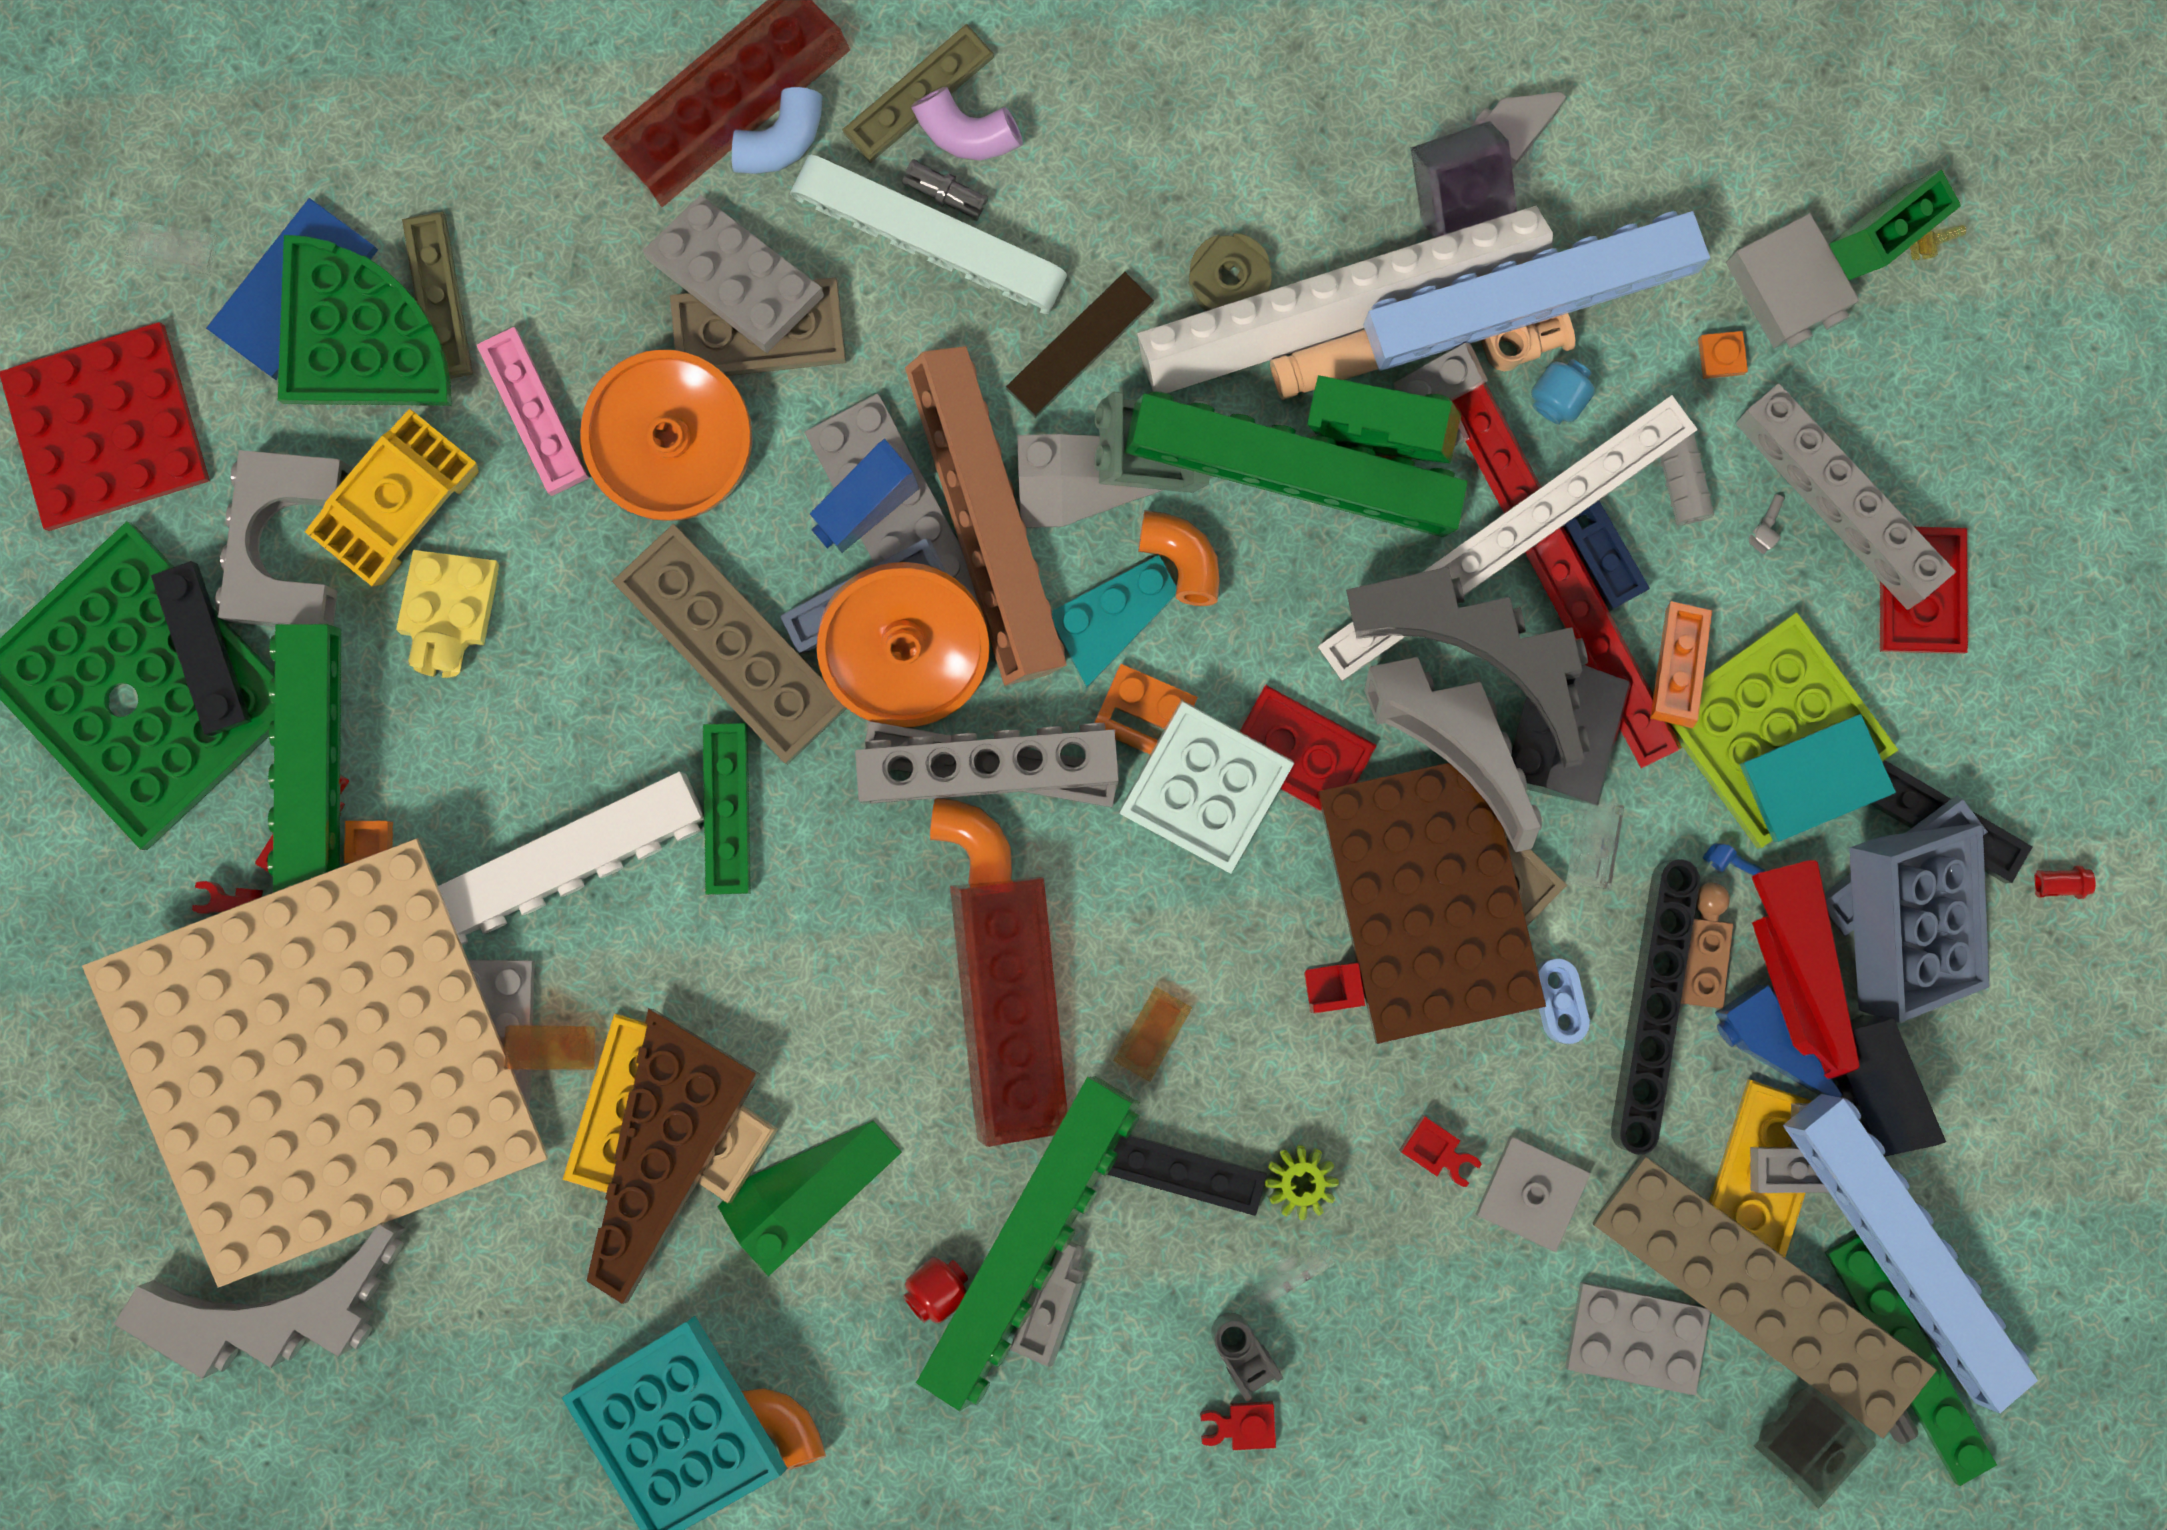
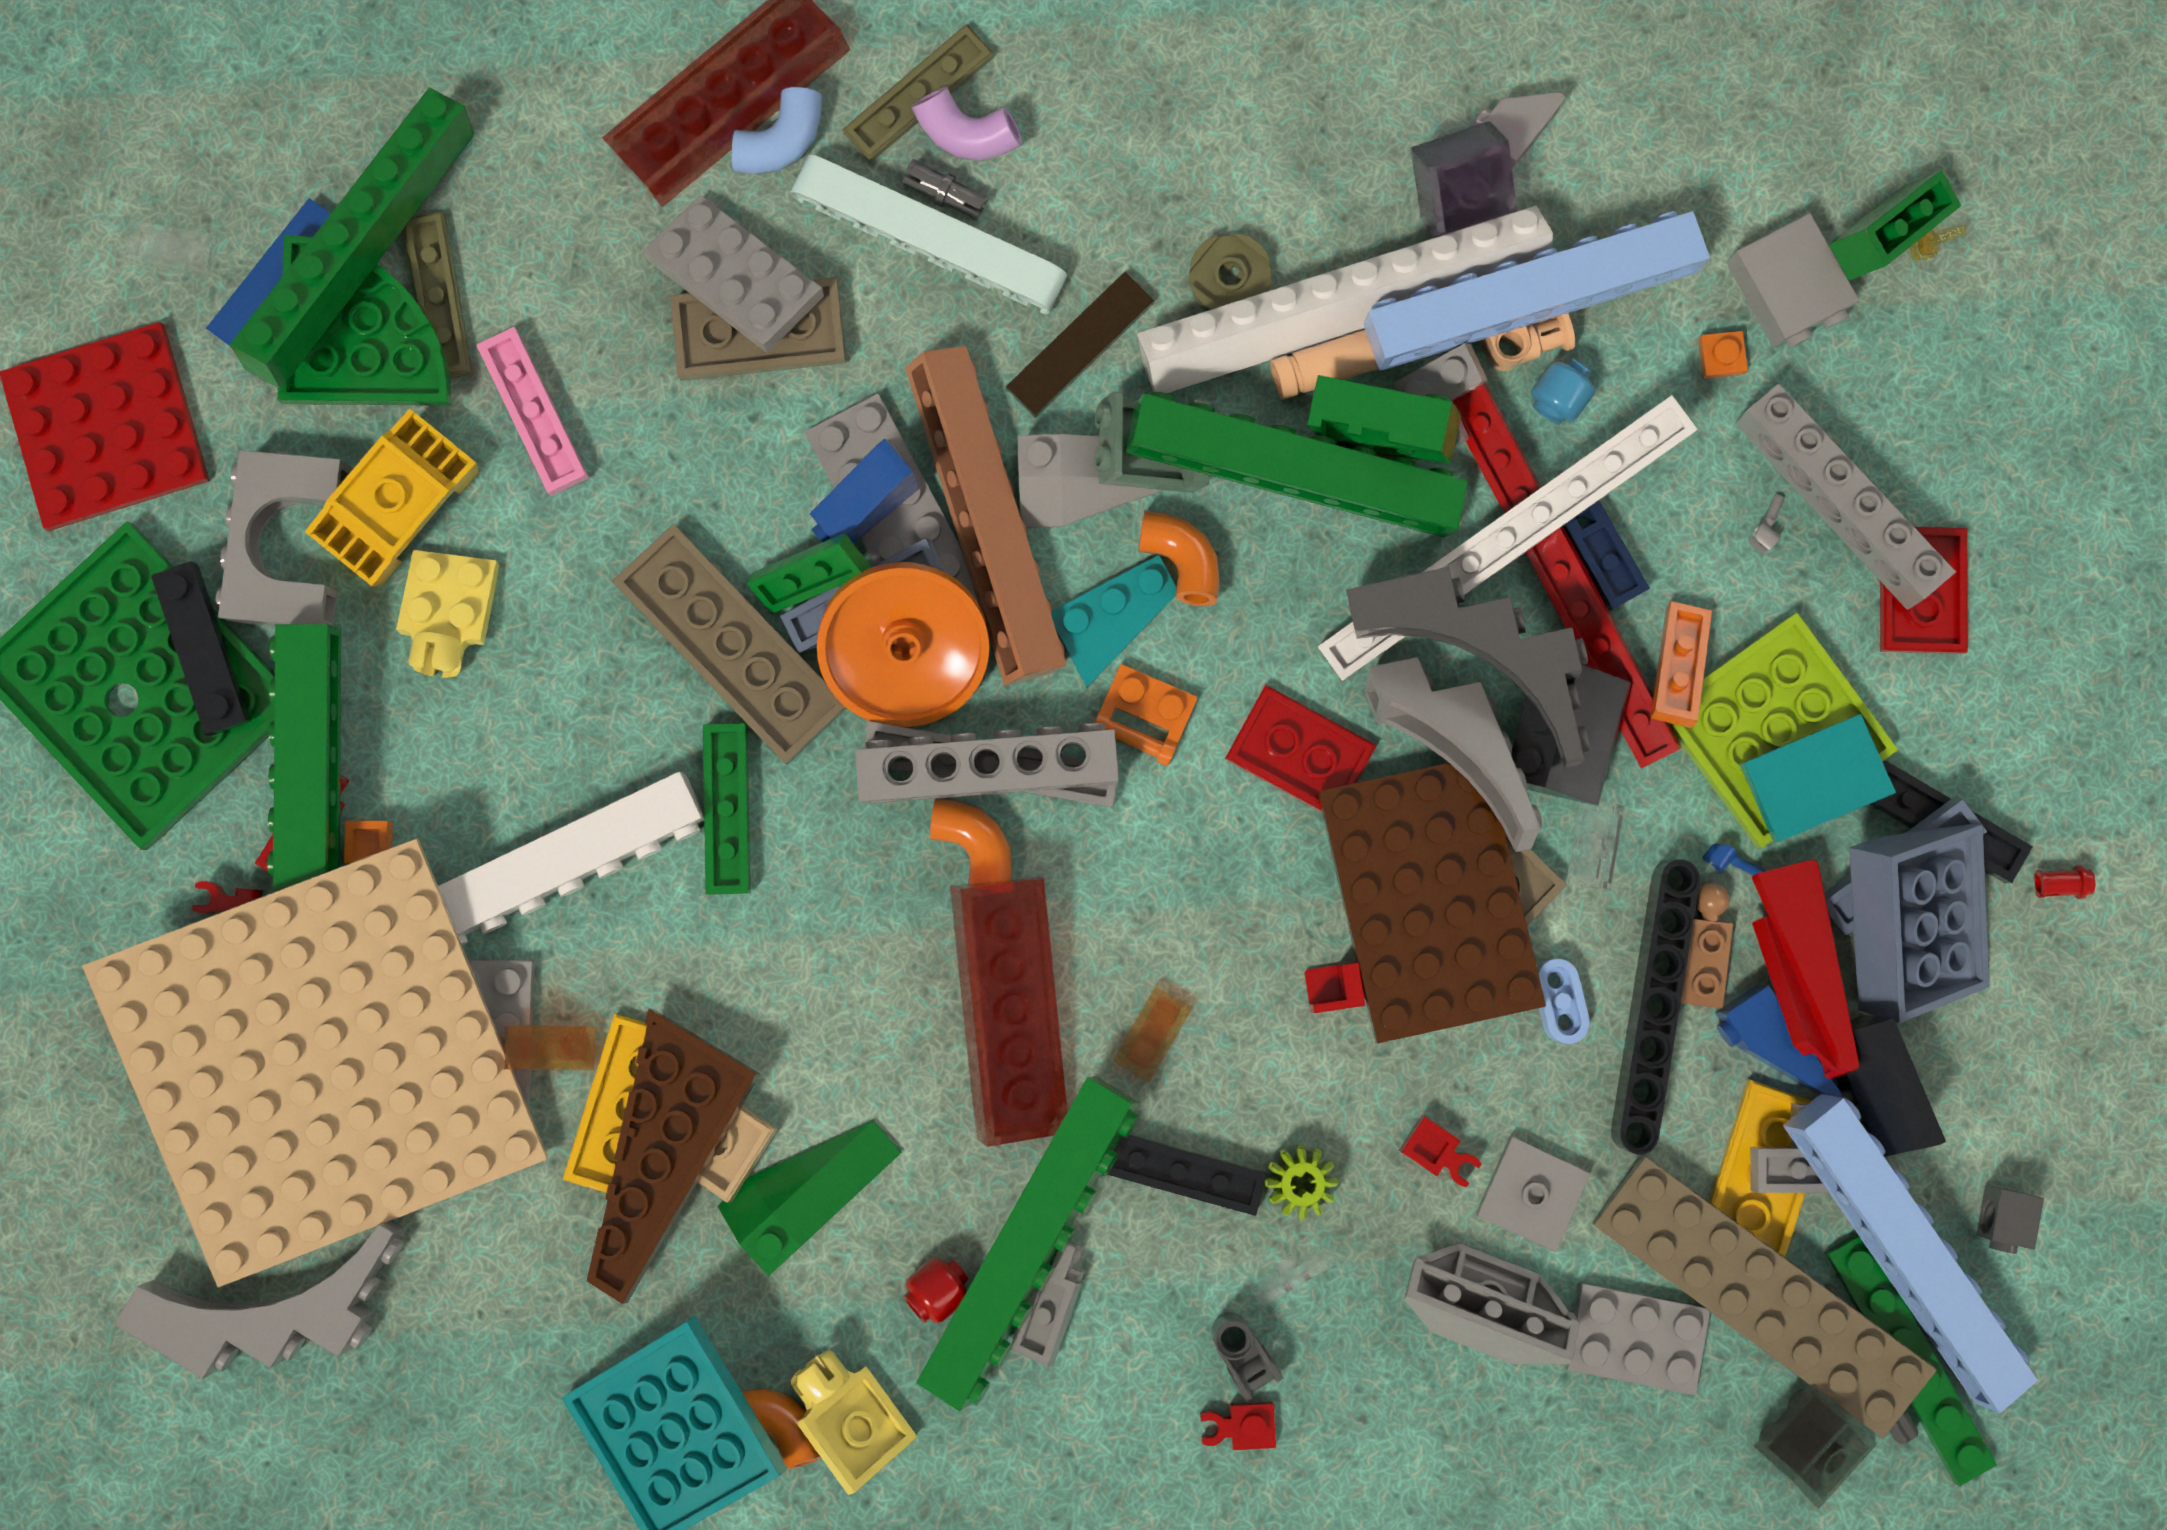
orange dish [580,350,752,521] -> none
light aqua plate [1119,700,1294,874] -> none
light grey axle [1660,434,1714,526] -> none
none -> green brick [229,87,474,389]
none -> green plate [746,533,870,614]
none -> light yellow plate [791,1350,918,1495]
none -> light grey wedge [1404,1243,1580,1364]
none -> dark grey brick [1976,1185,2044,1254]

